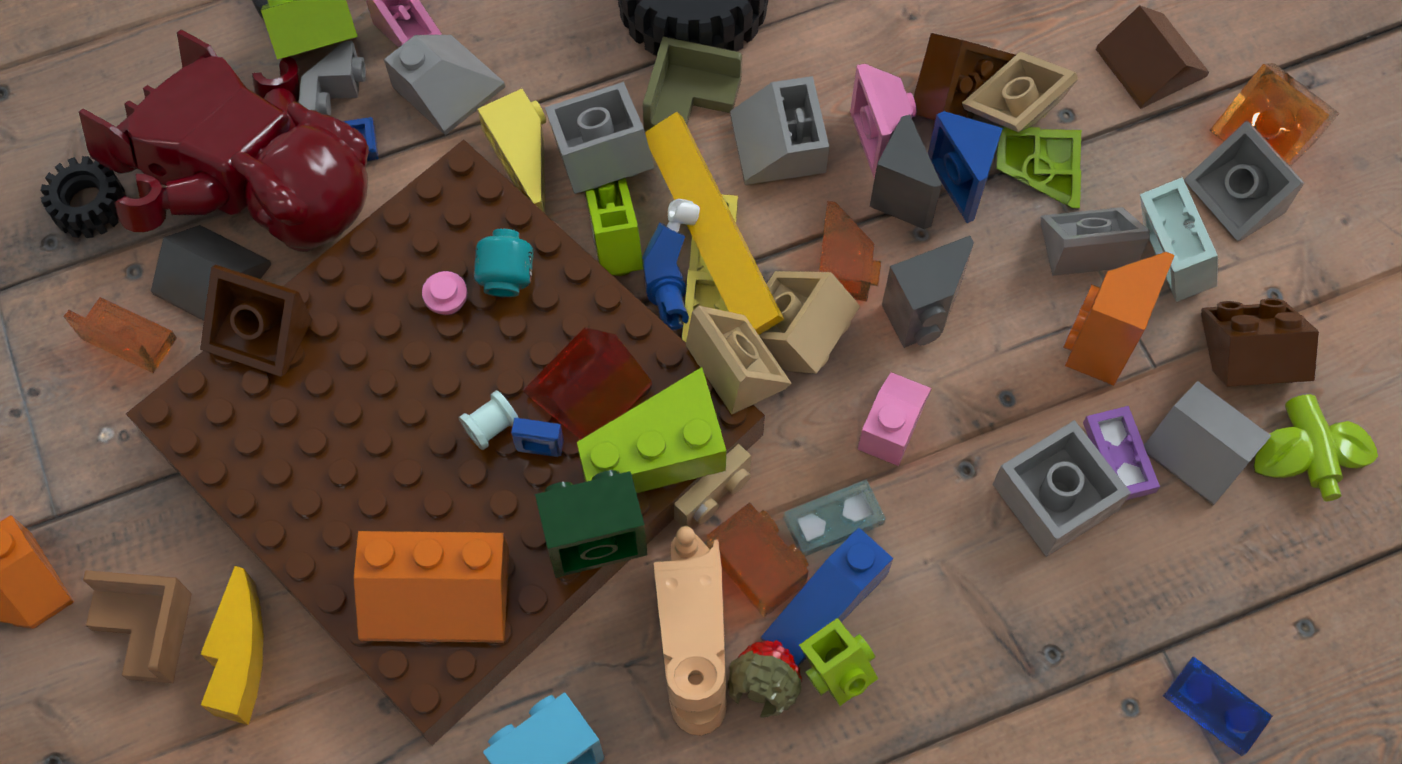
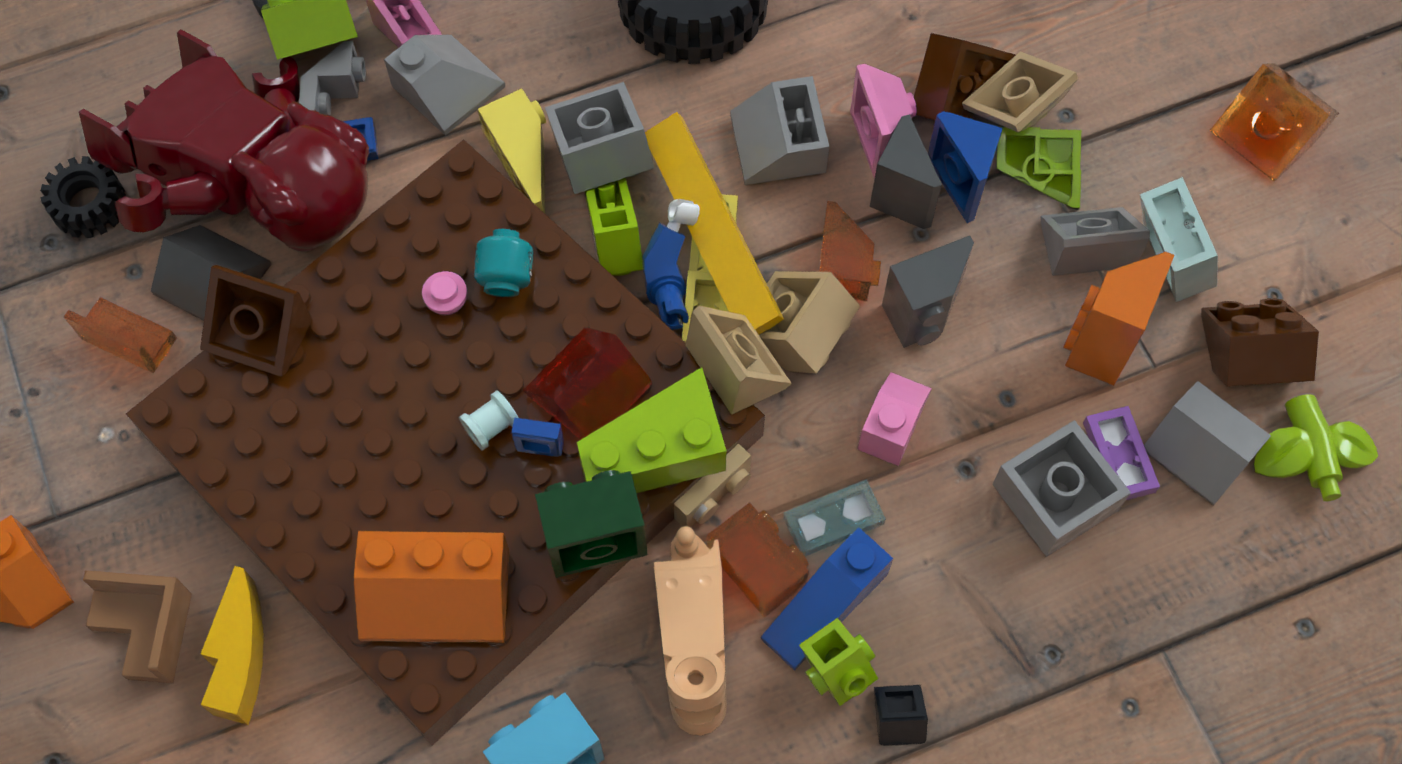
olive panel [643,37,742,131] -> none
olive piece [727,640,802,718] -> none
reddish brown slope [1096,5,1209,109] -> none
clear blue piece [1163,656,1273,756] -> none
light grey slope [1184,121,1304,241] -> none
none -> black slope [874,685,928,746]

